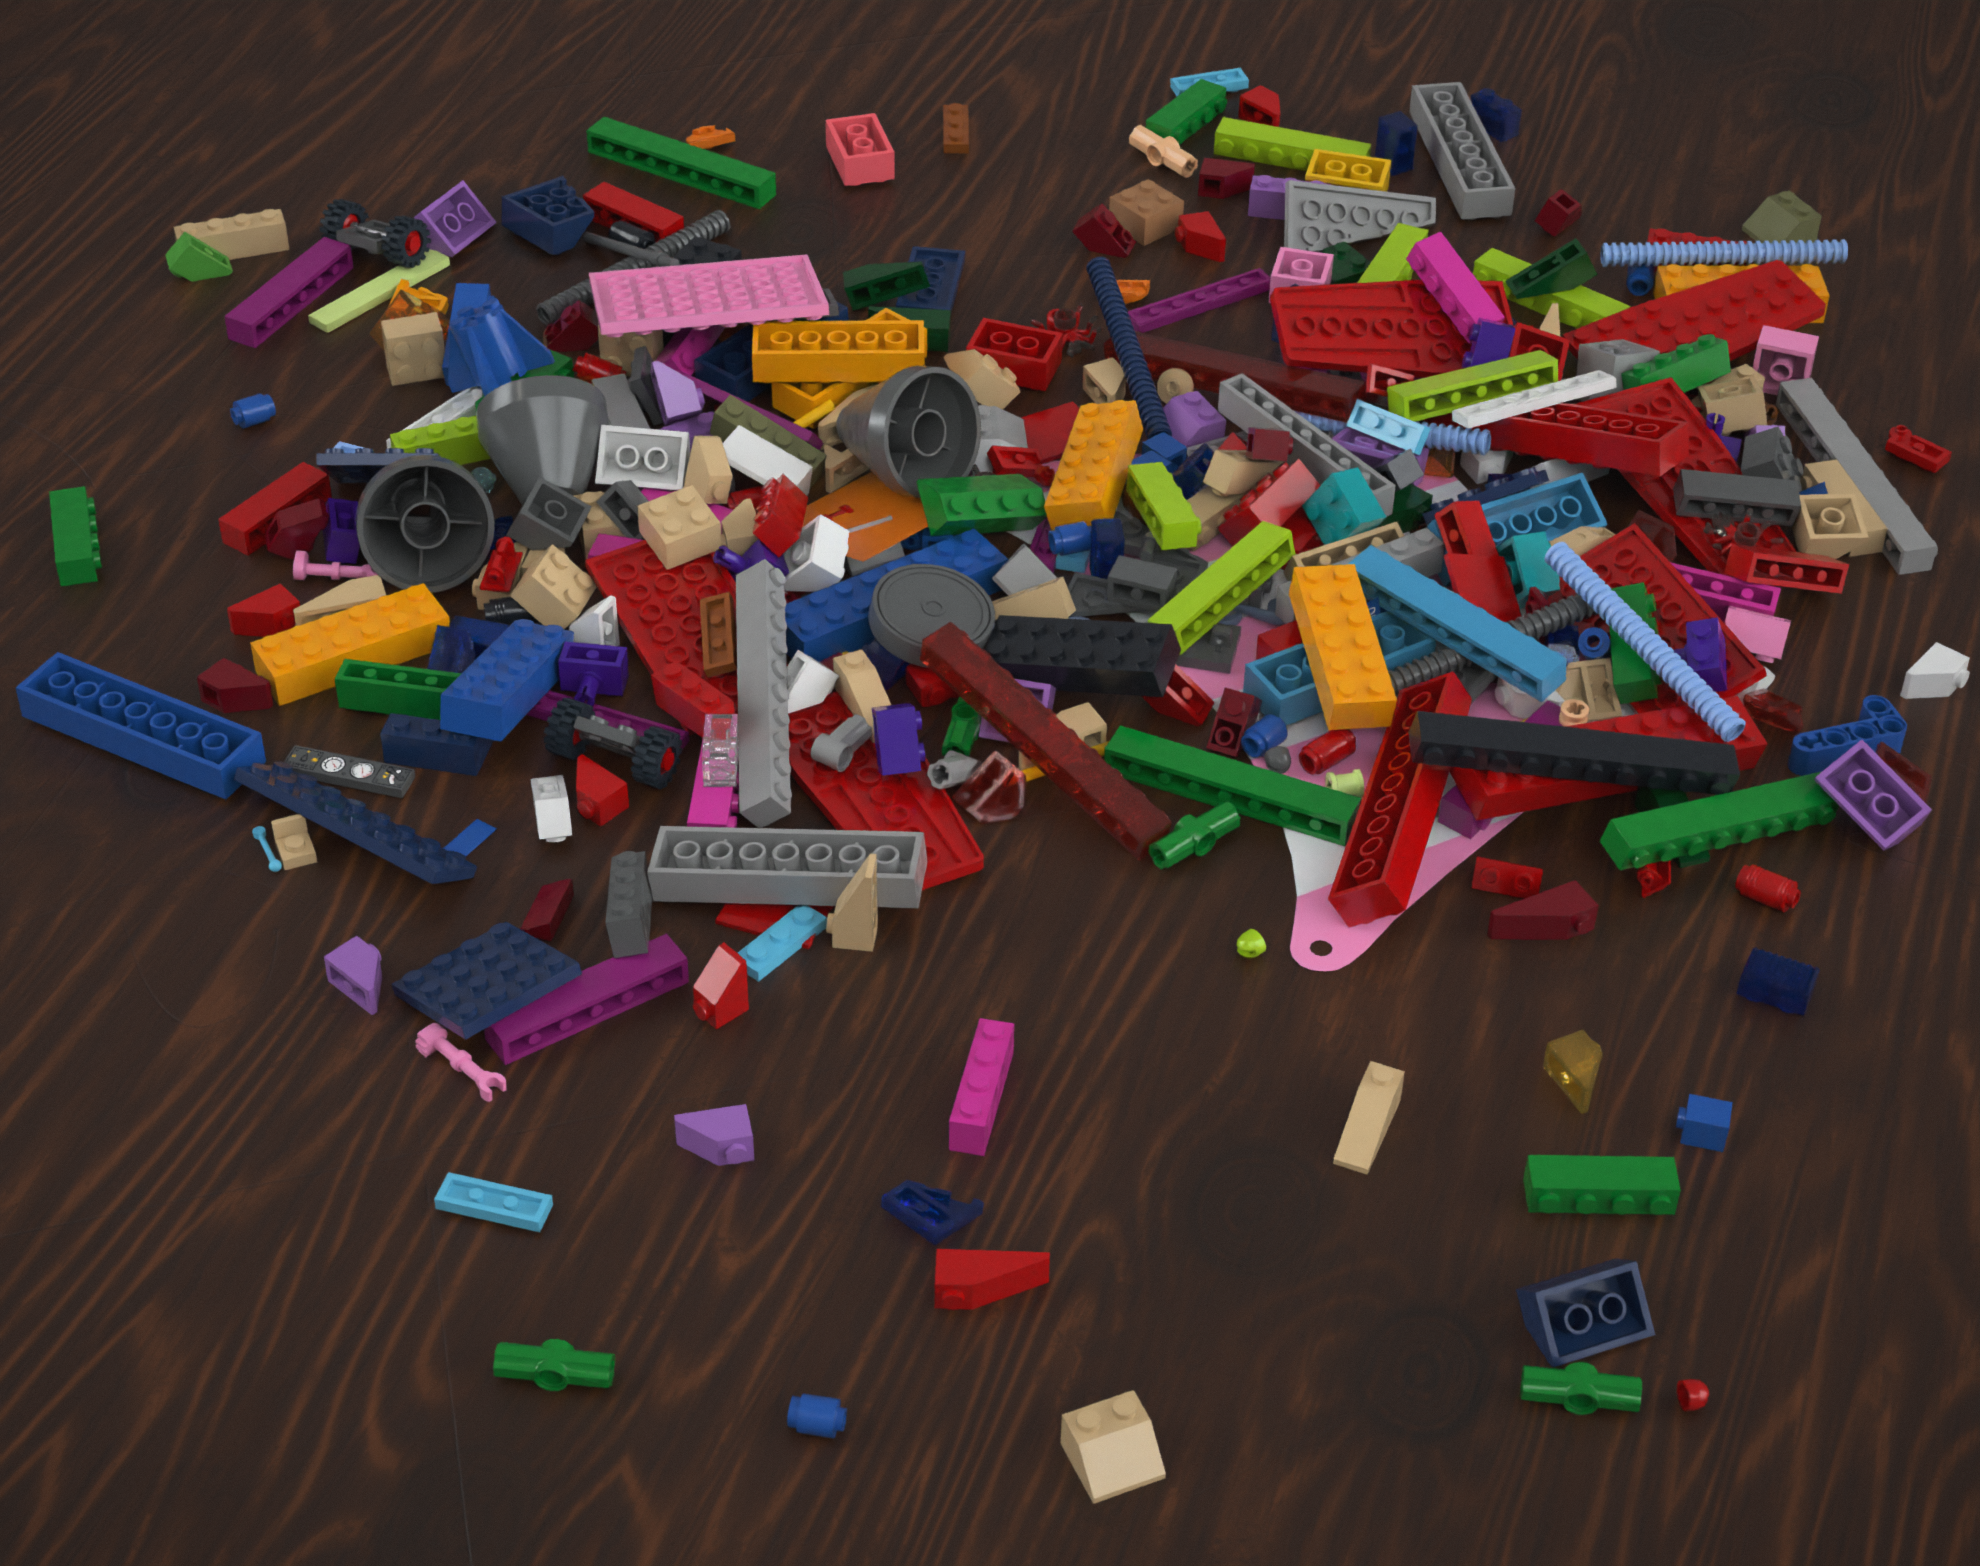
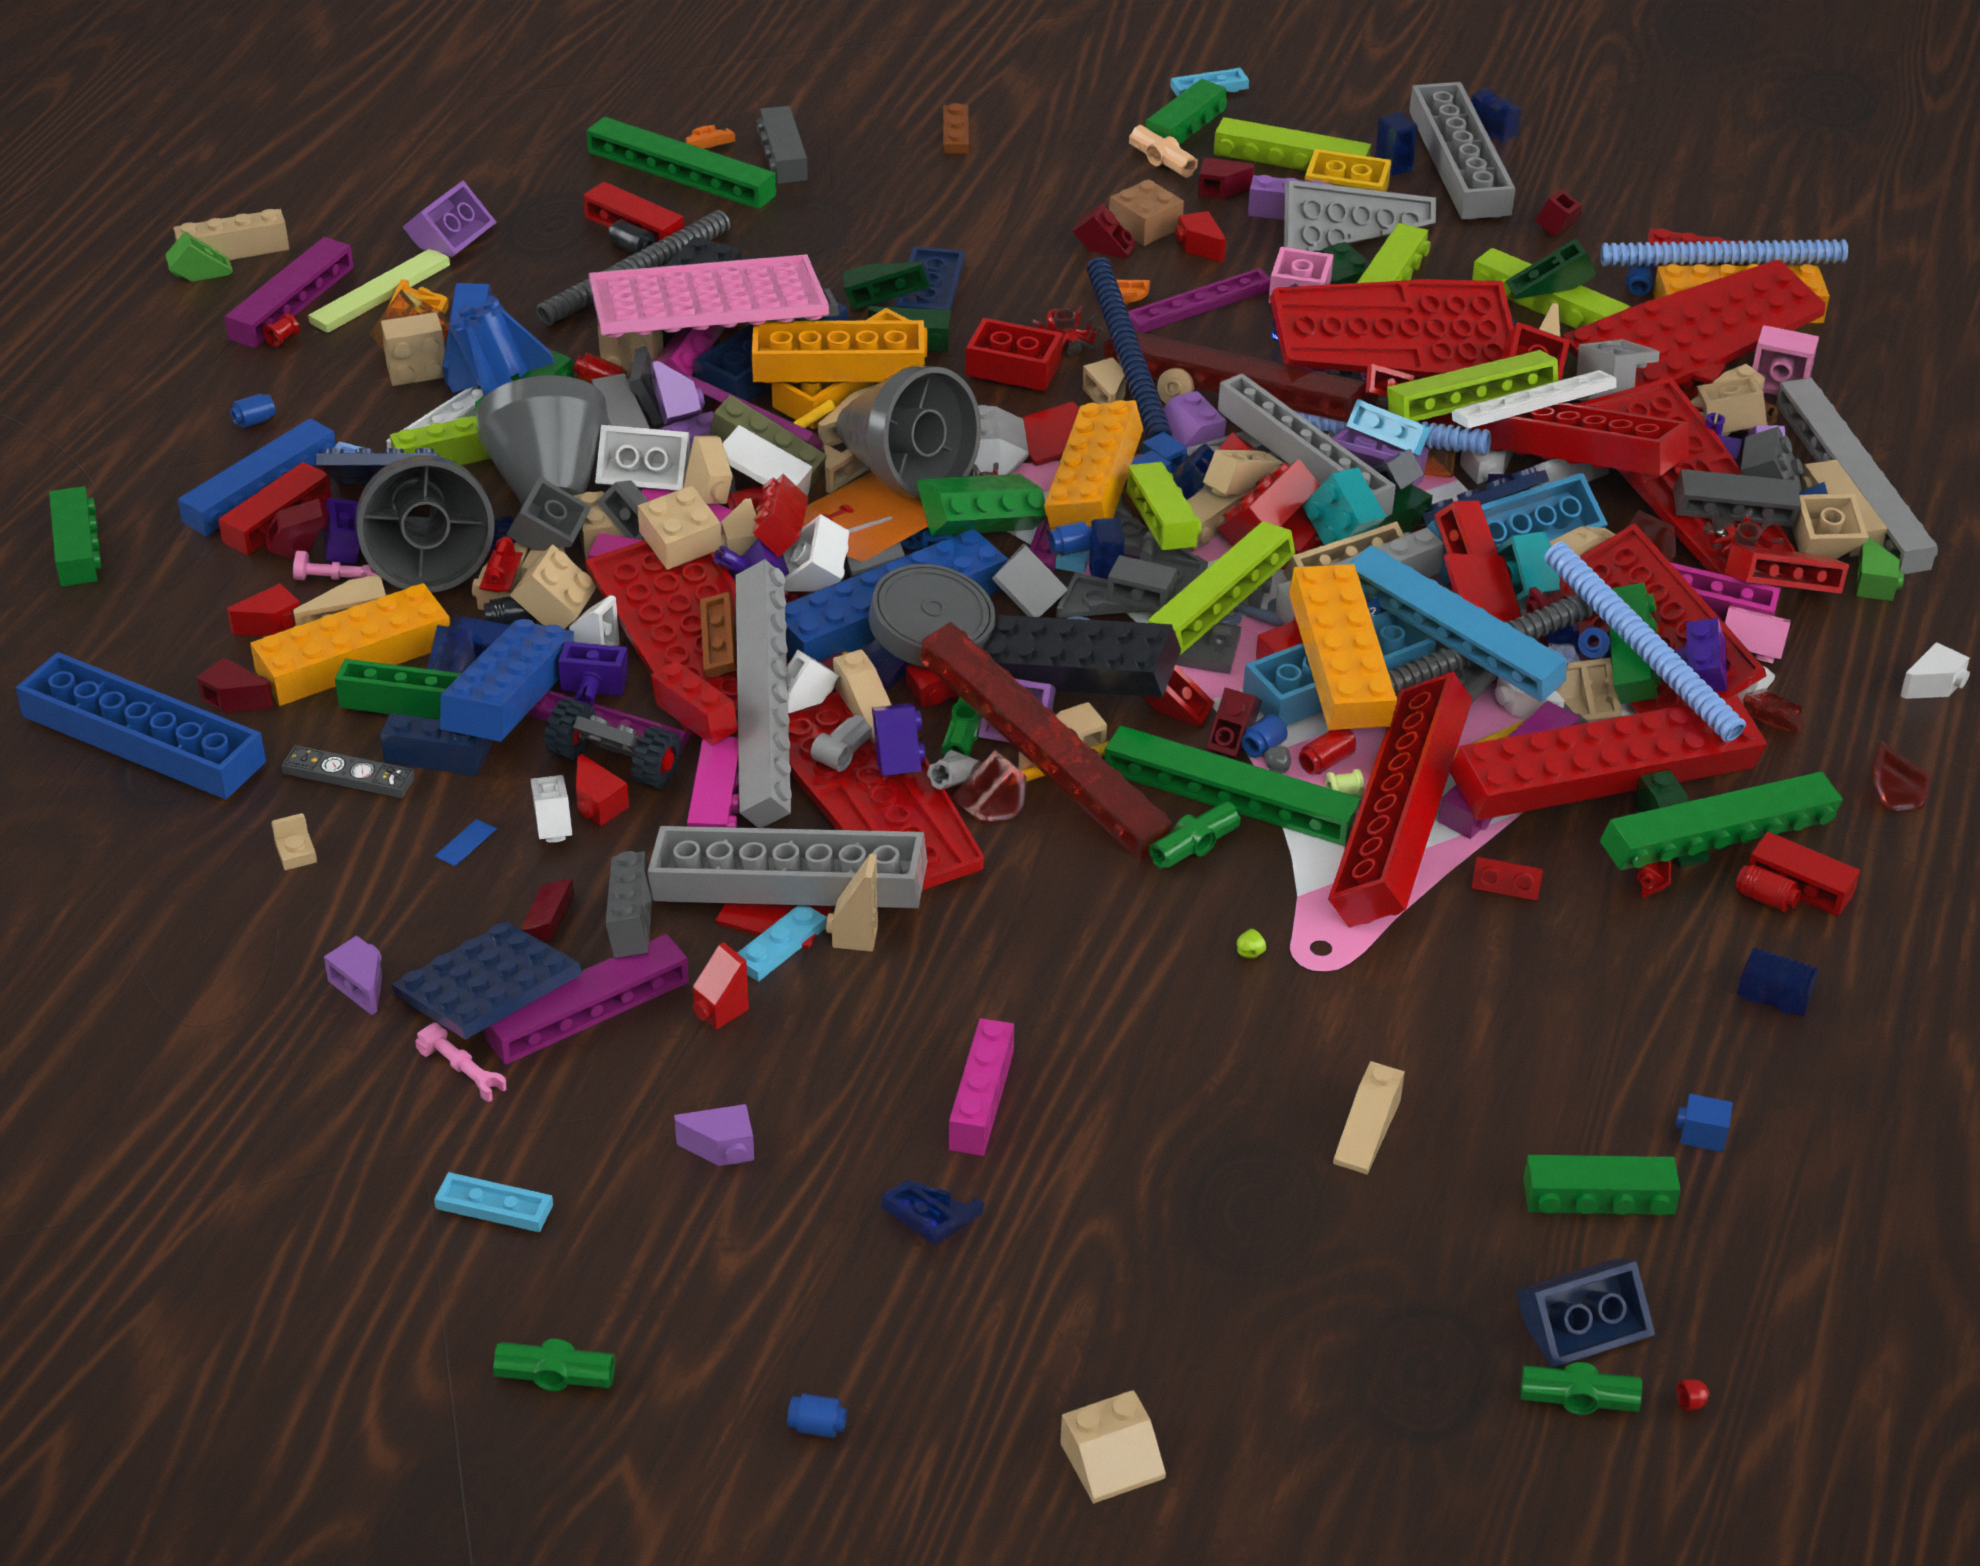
dark blue plate [234,761,477,884] -> none
medium azure hinge [252,826,282,872] -> none
black plate [320,199,431,268] -> none
clear light blue plate [471,467,496,493] -> none
dark blue wedge [502,176,594,255] -> none
dark red slope [543,299,599,352] -> none
dark grey bar [583,232,679,267] -> none
clear brick [702,714,739,787] -> none
coral brick [825,113,895,186] -> none
red slope [935,1249,1050,1310] -> none
tan slope [943,349,1021,409] -> none
red hinge [987,445,1055,487] -> none
tan slope [992,576,1076,620] -> none
red slope [1238,85,1280,127] -> none
dark red slope [1246,427,1293,461] -> none
dark pink brick [1406,232,1505,344] -> none
black brick [1408,711,1740,795] -> none
dark purple brick [1462,318,1516,368] -> none
dark red slope [1487,880,1599,940] -> none
clear yellow slope [1543,1030,1603,1114] -> none
light nougat bush [1559,699,1590,727] -> none
green brick [1621,334,1731,393] -> none
olive slope [1742,191,1822,243] -> none
blue beam [1787,695,1907,776] -> none
medium lavender slope [1814,740,1932,851] -> none
red hinge [1885,425,1952,474] -> none
none -> blue brick [178,418,336,536]
none -> red bush [262,313,300,347]
none -> dark grey brick [756,106,808,184]
none -> red brick [1749,831,1860,917]
none -> bright green slope [1856,537,1904,601]

